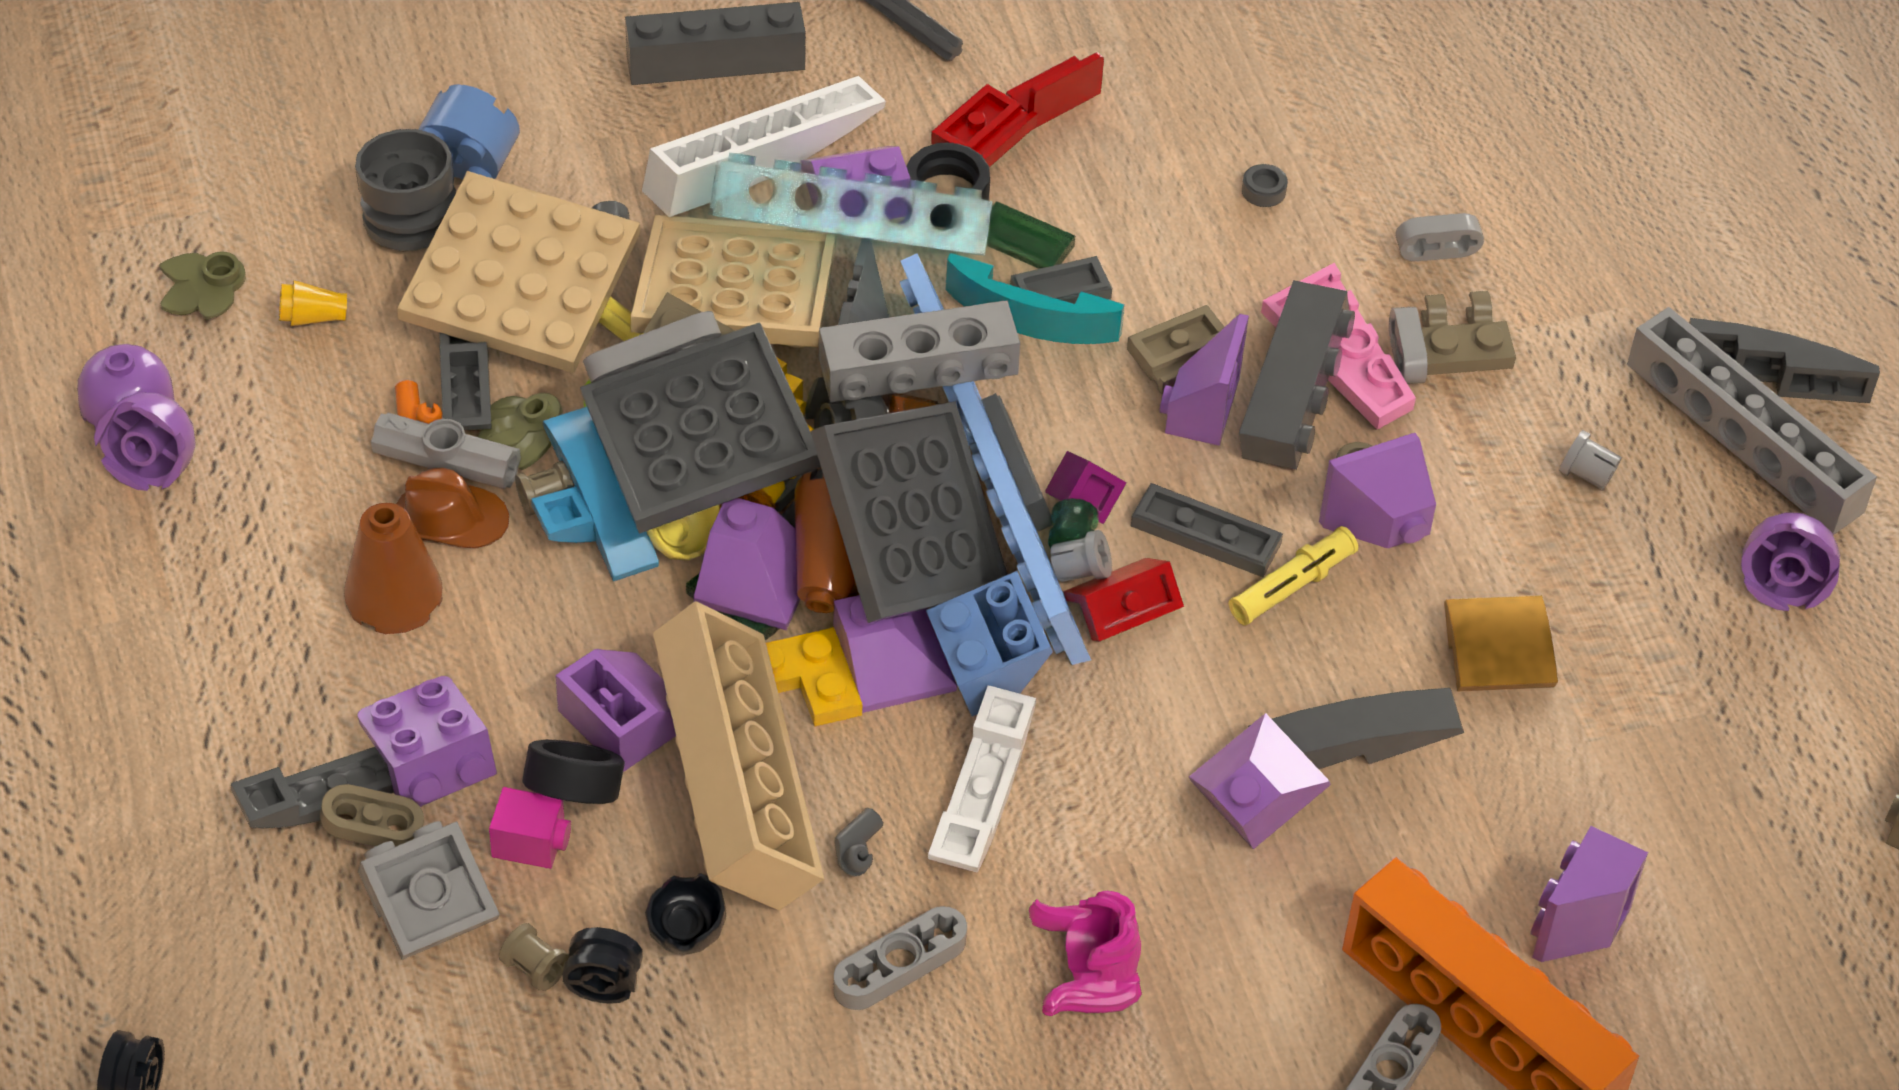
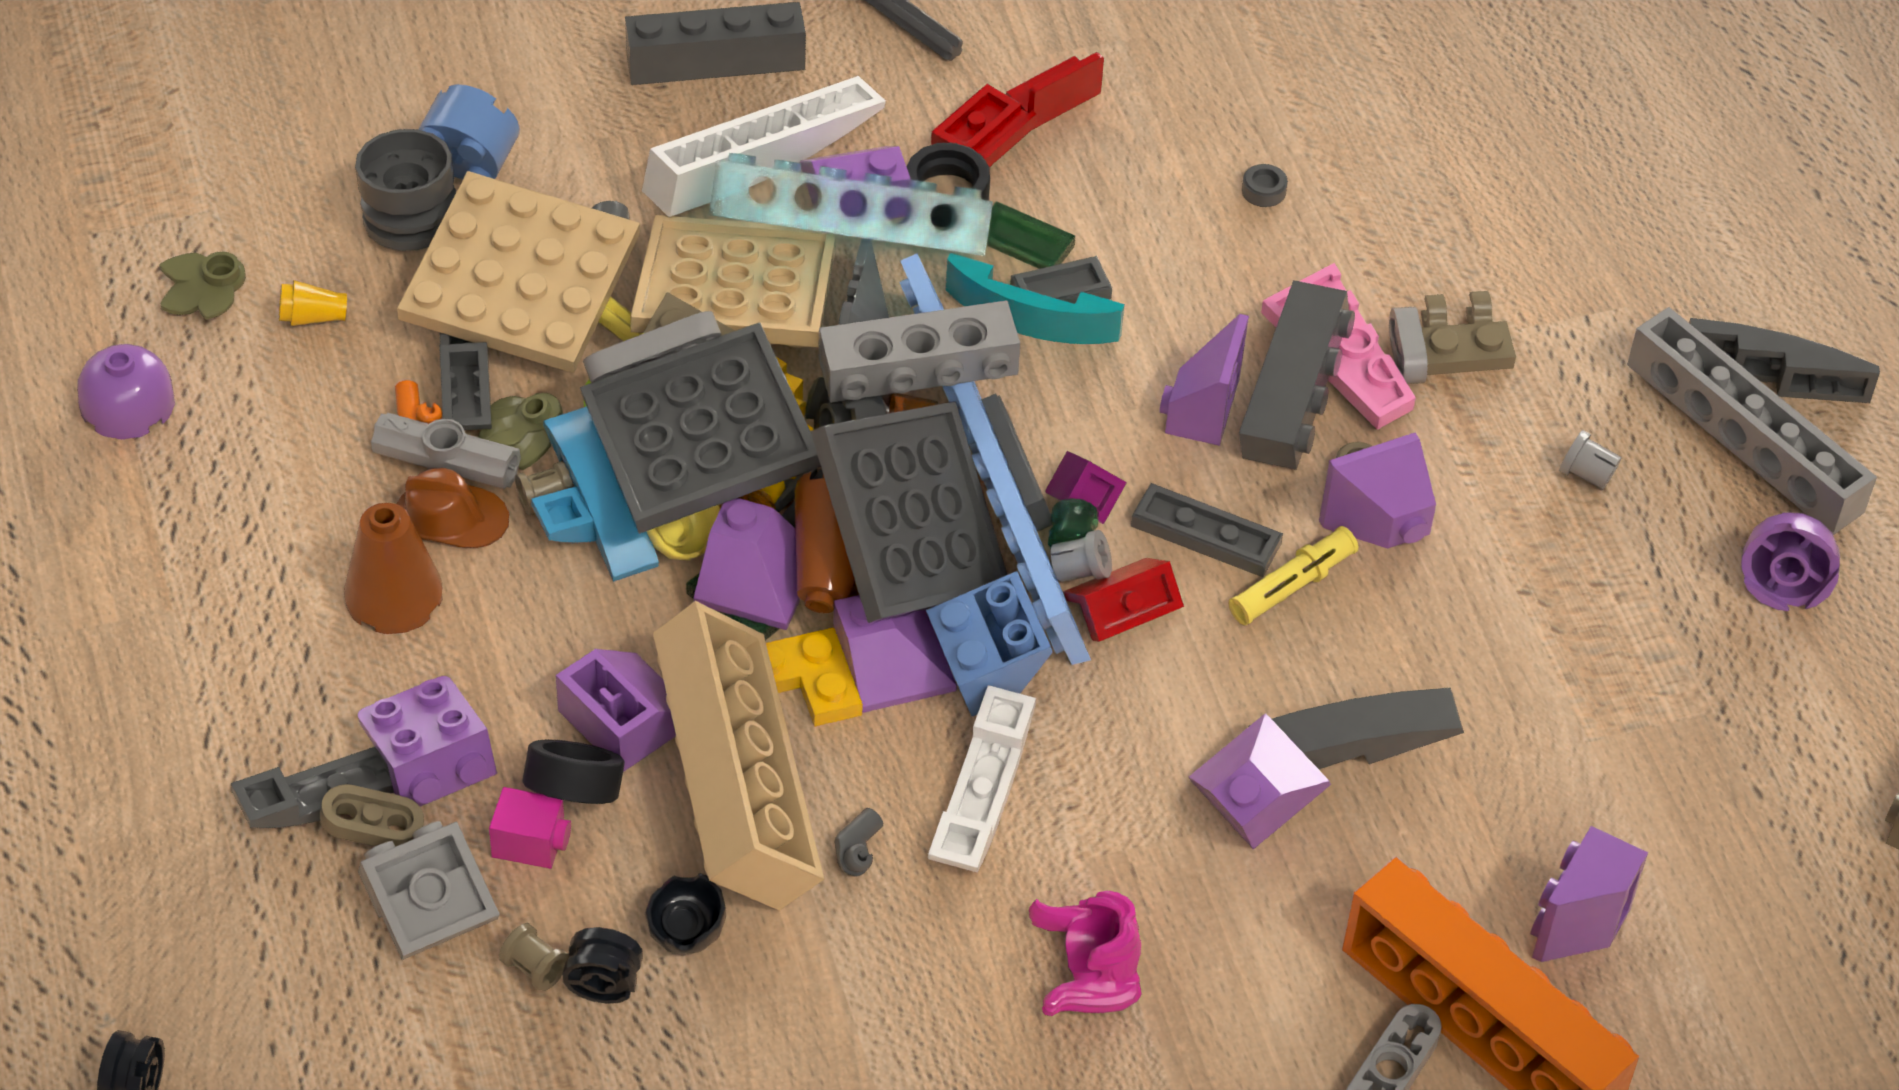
medium lavender cylinder [94,392,196,491] -> none
light grey beam [833,906,967,1010] -> none
dark tan plate [1127,305,1224,394] -> none
light grey beam [1396,213,1484,261] -> none
pearl gold slope [1444,595,1558,692] -> none

